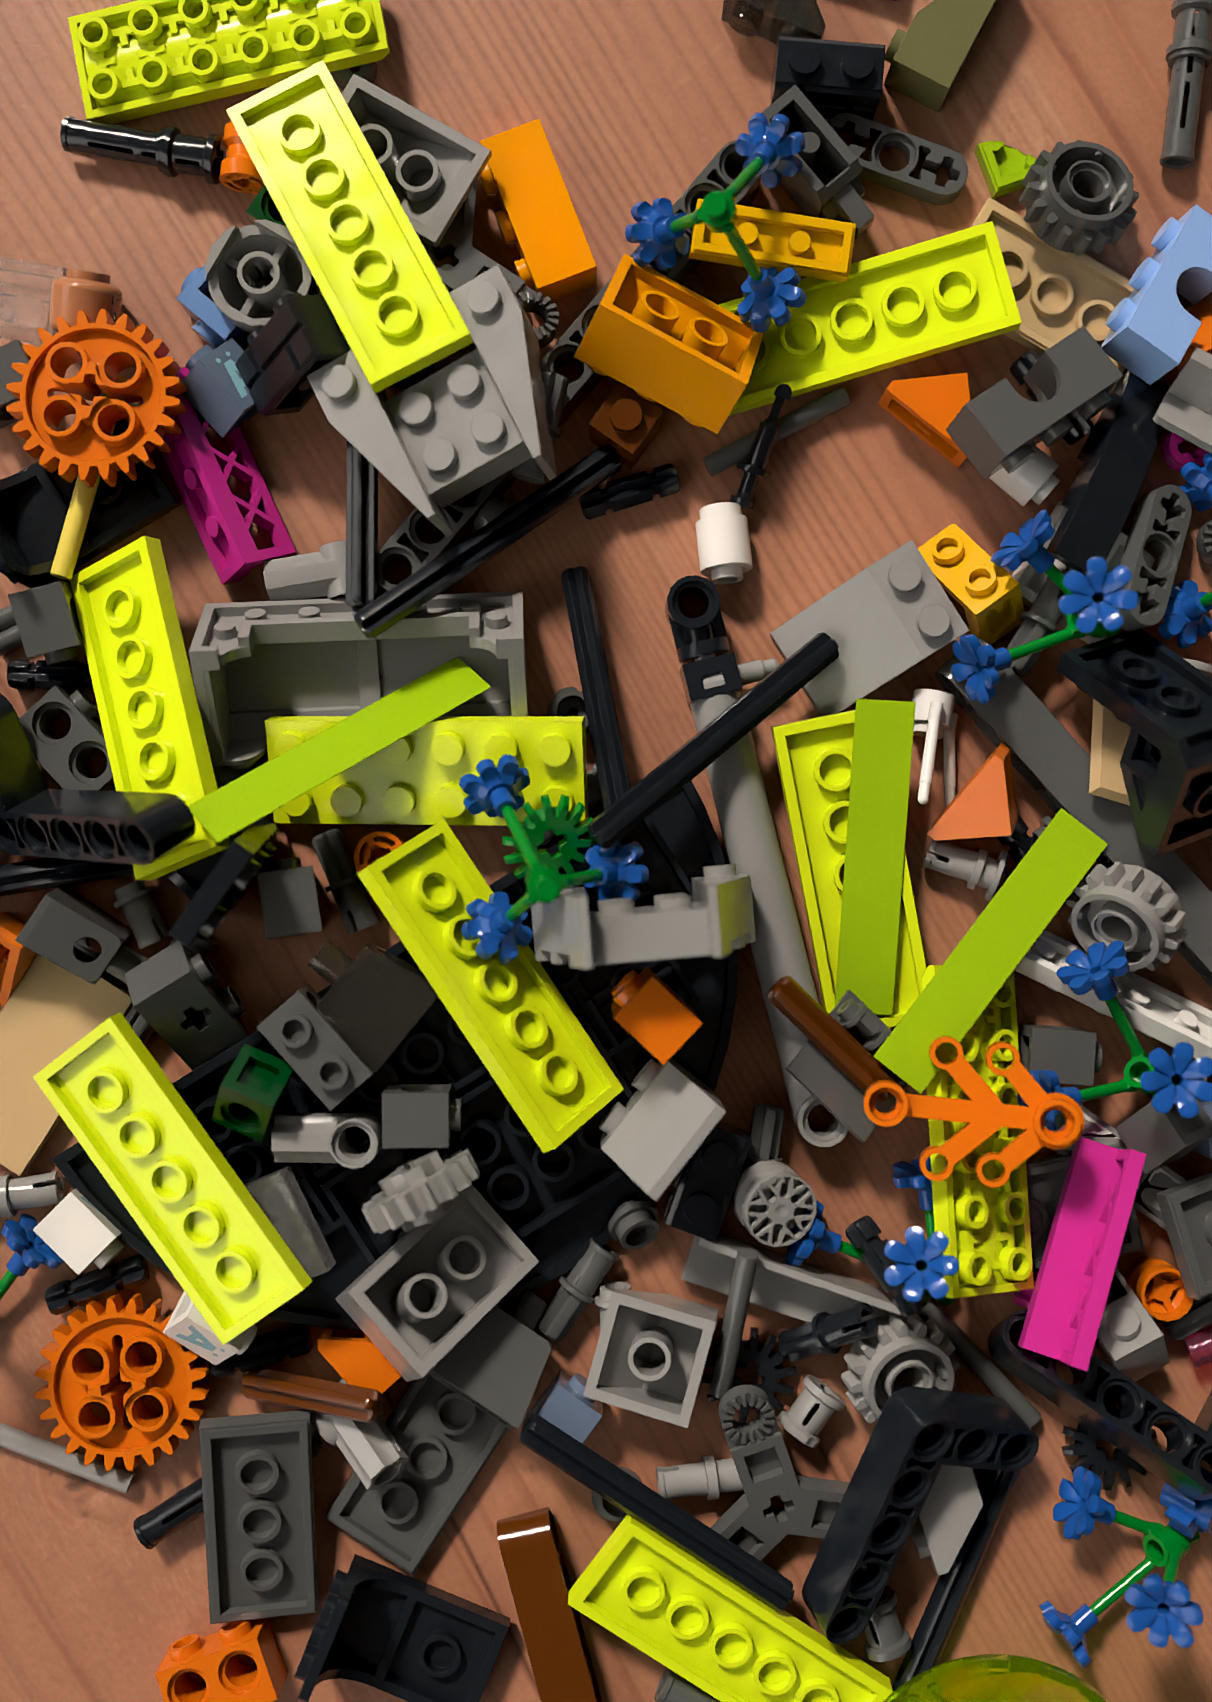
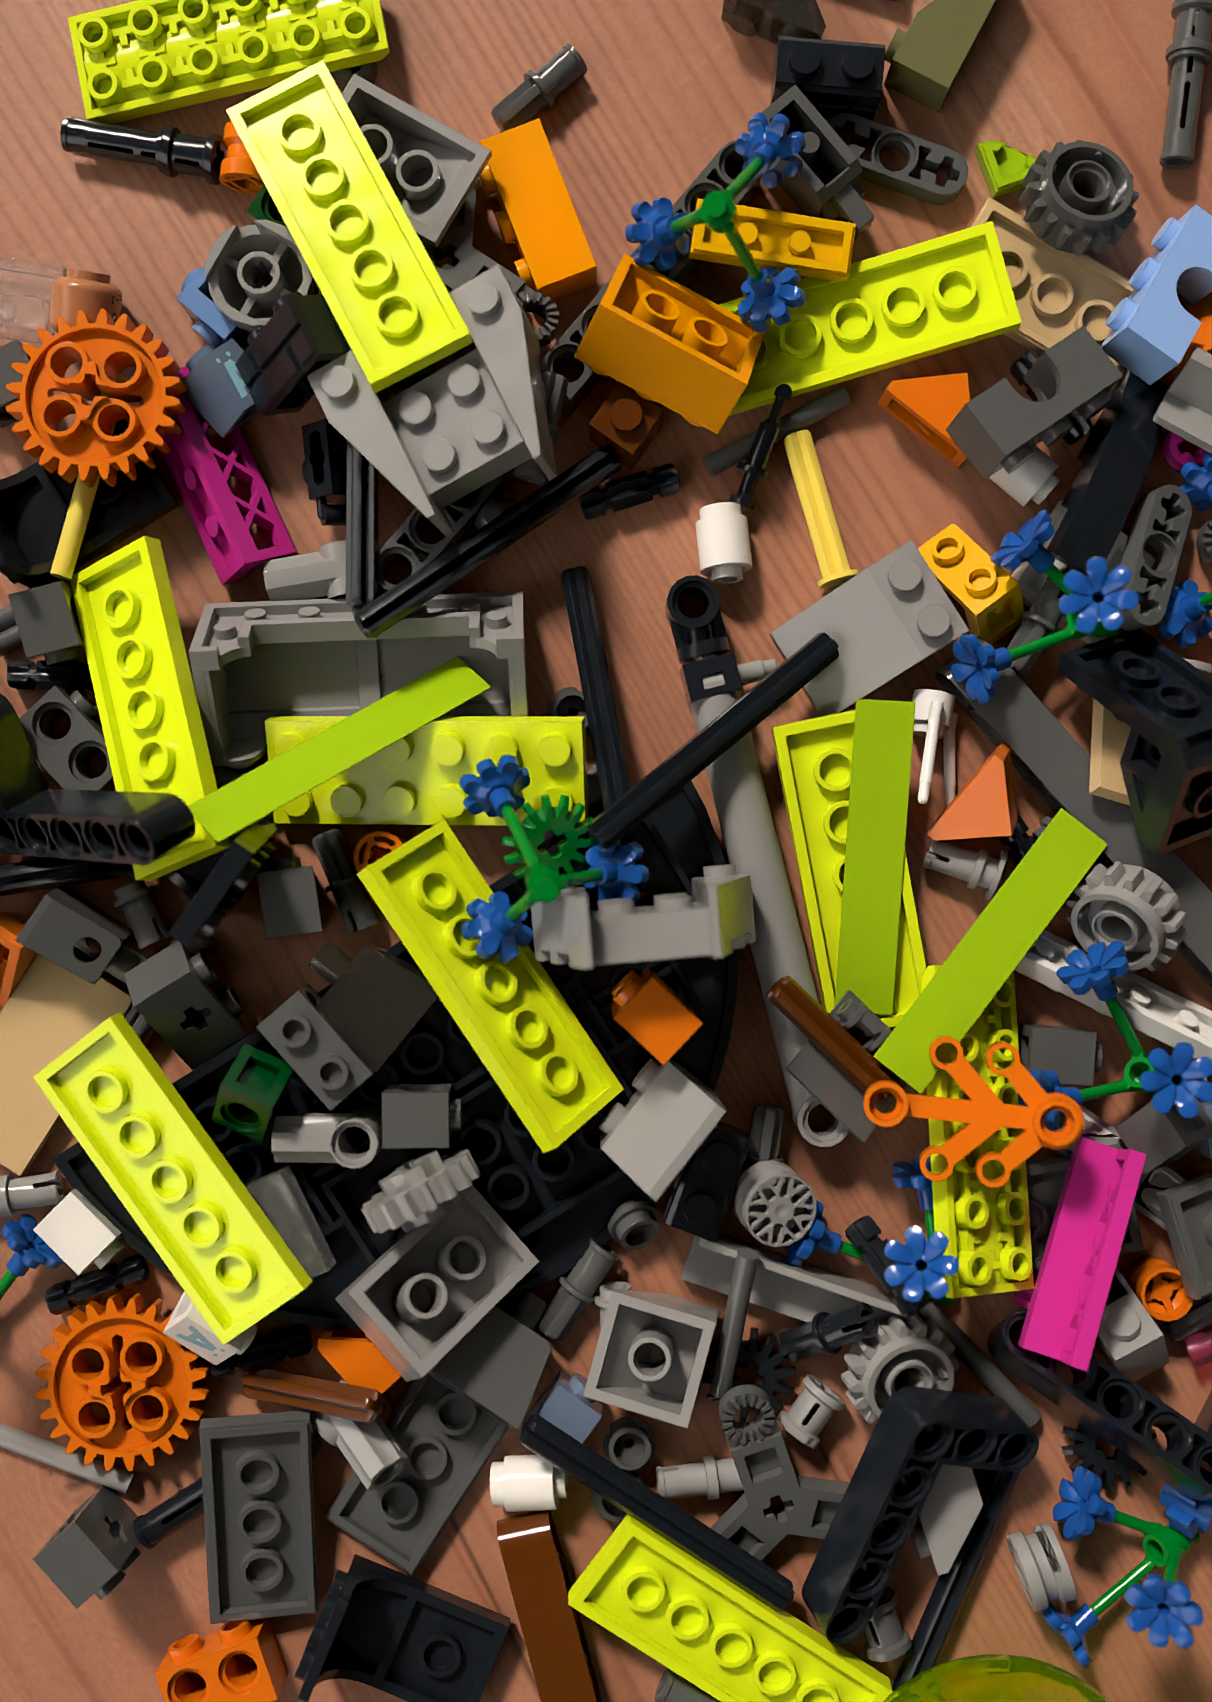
none -> dark grey brick [33,1486,141,1609]
none -> black piece [302,419,347,526]
none -> white brick [490,1454,569,1512]
none -> dark grey axle [491,43,587,132]
none -> dark grey plate [603,1417,655,1470]
none -> light yellow axle [783,430,858,589]
none -> light grey wheel [1006,1522,1077,1612]

